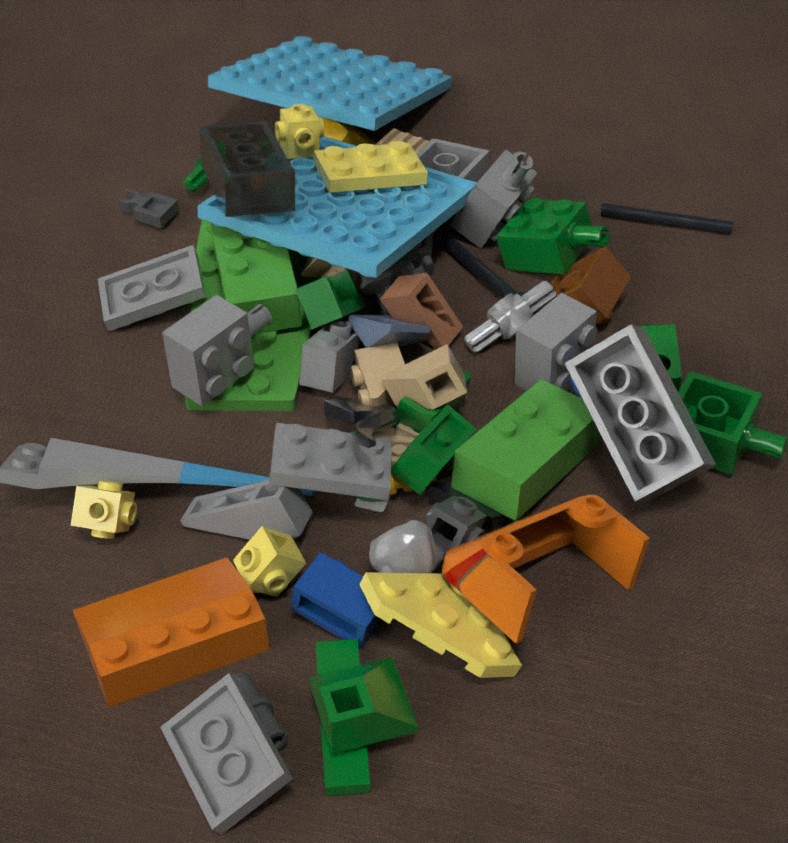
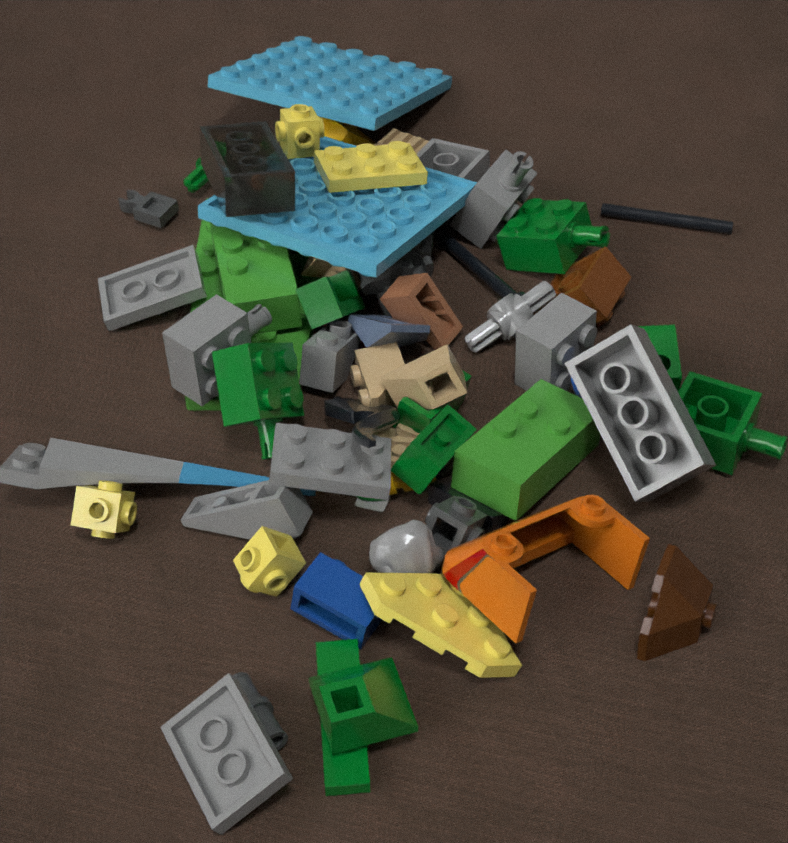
orange slope [72,557,270,708] -> none
none -> green brick [212,342,305,460]
none -> reddish brown slope [637,544,717,661]

